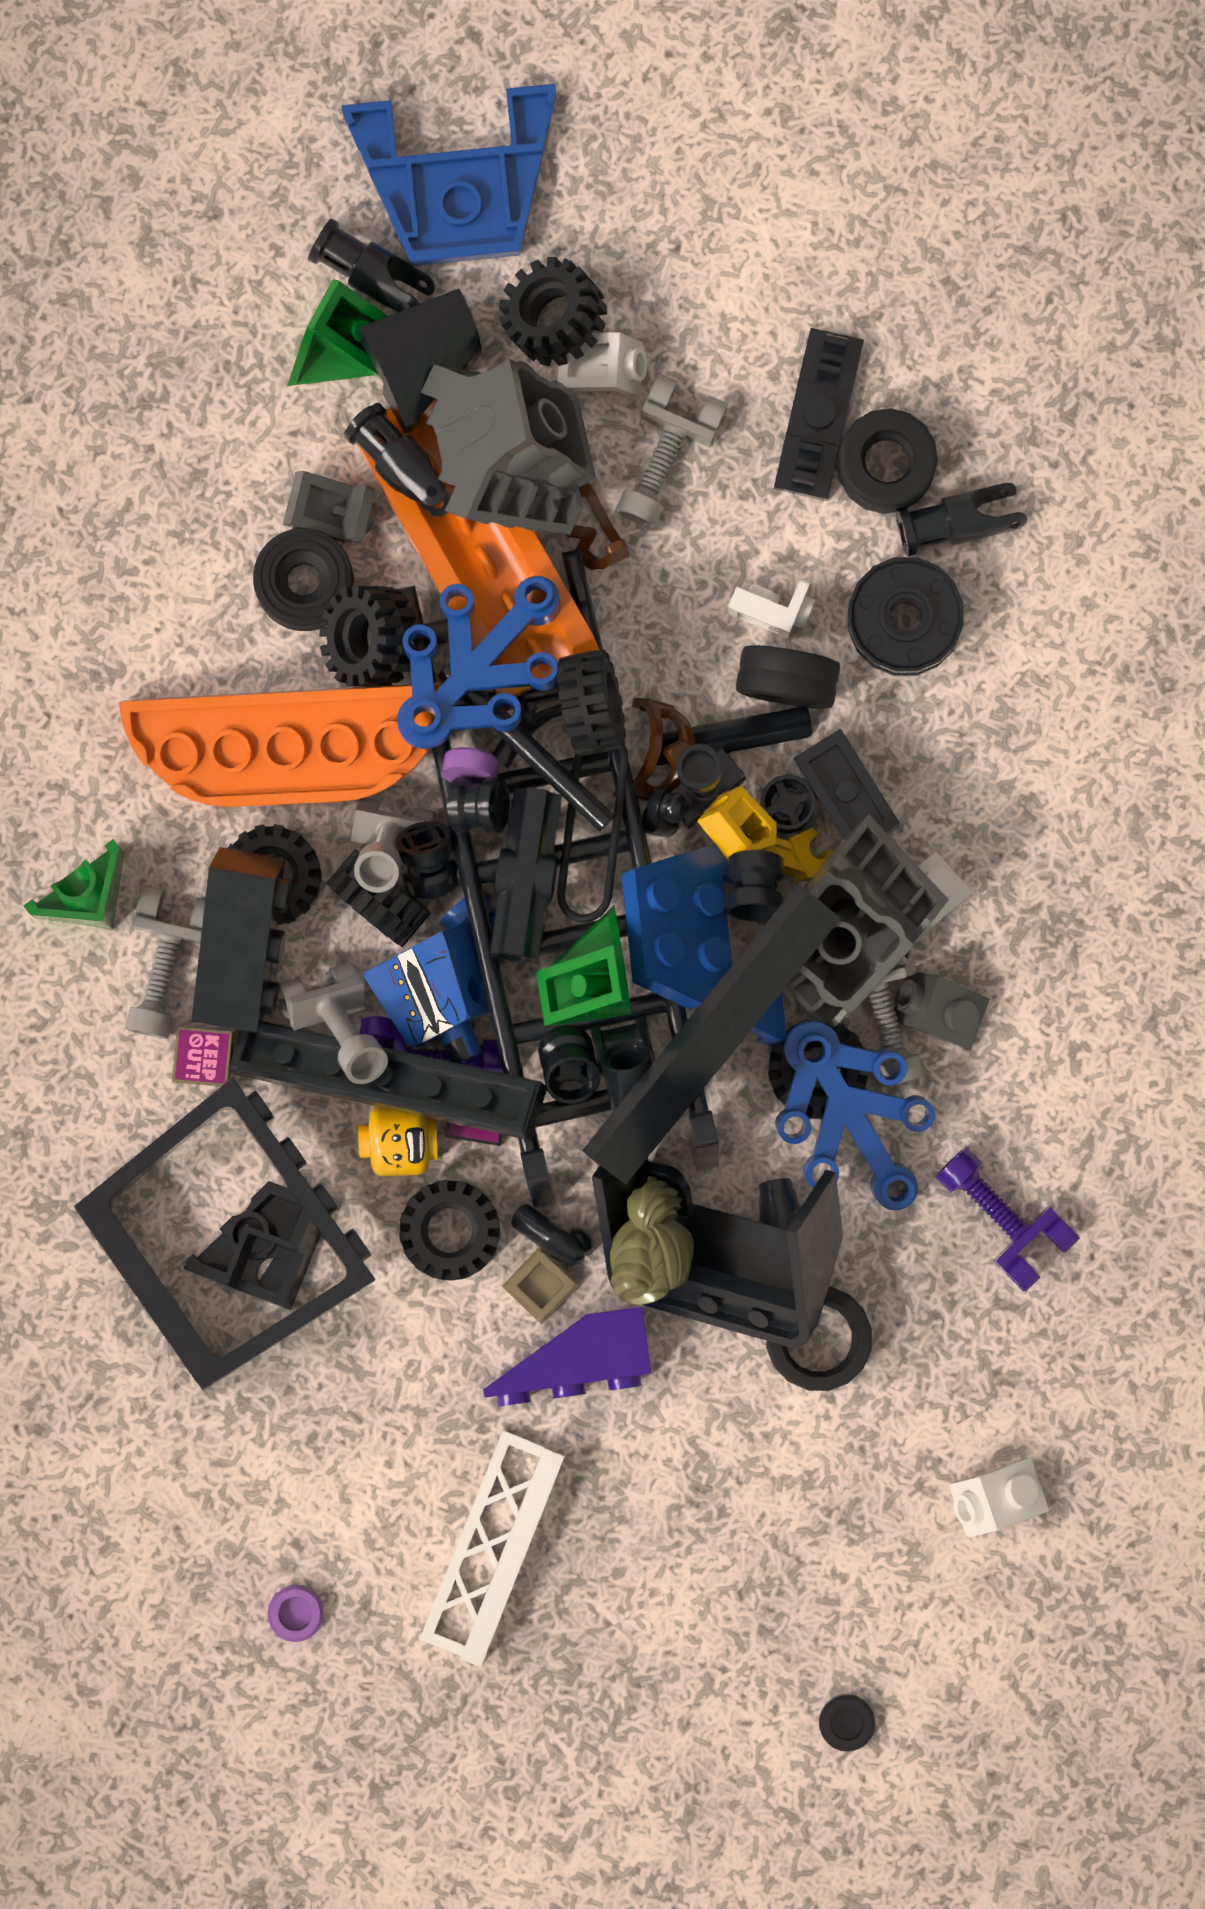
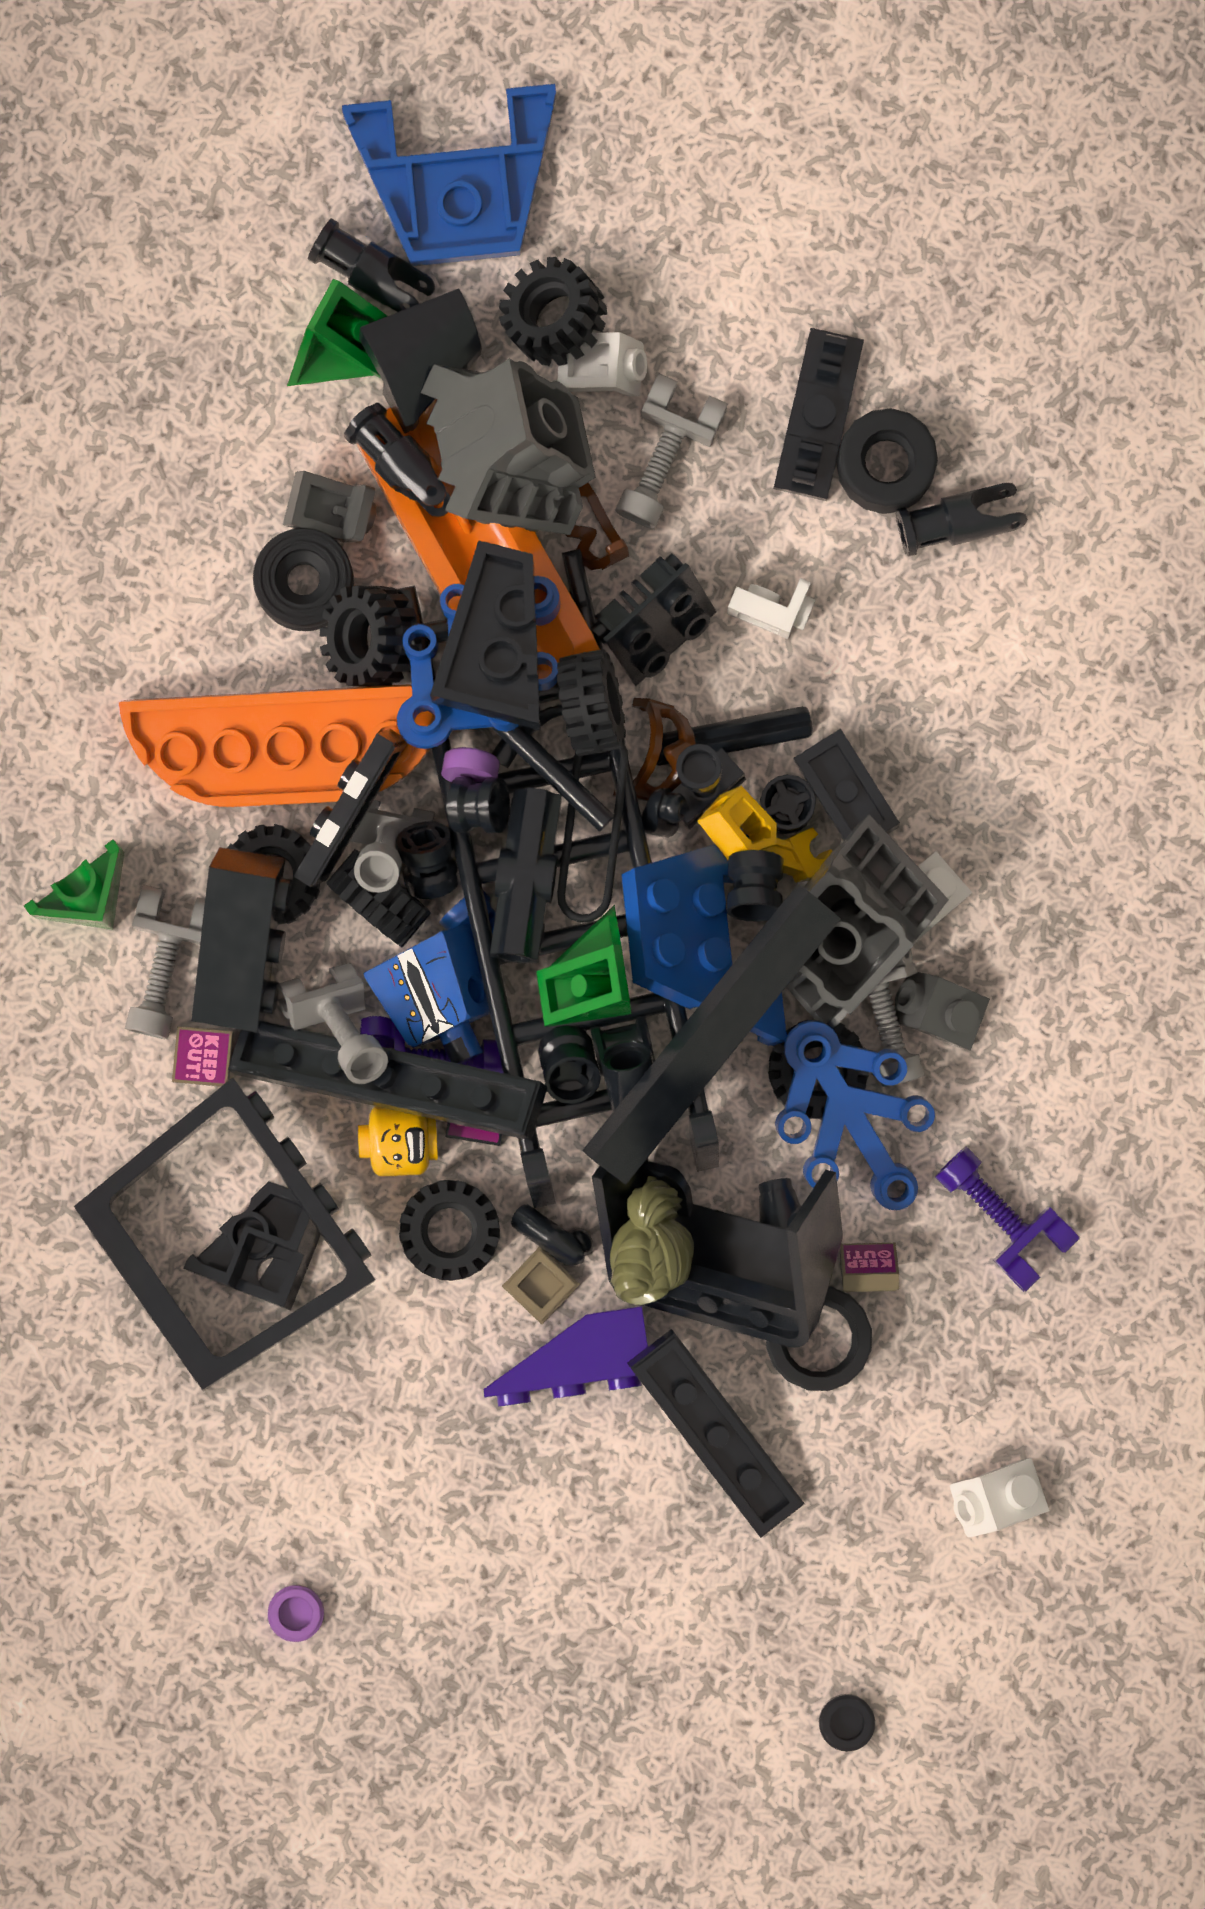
white fence [420,1430,565,1667] -> none
black tyre [736,645,840,709] -> none
black wheel [848,557,964,676] -> none
none -> black plate [294,729,407,887]
none -> black wing [430,540,541,730]
none -> black hinge [590,553,717,686]
none -> black tile [627,1329,805,1538]
none -> tile [840,1242,899,1292]

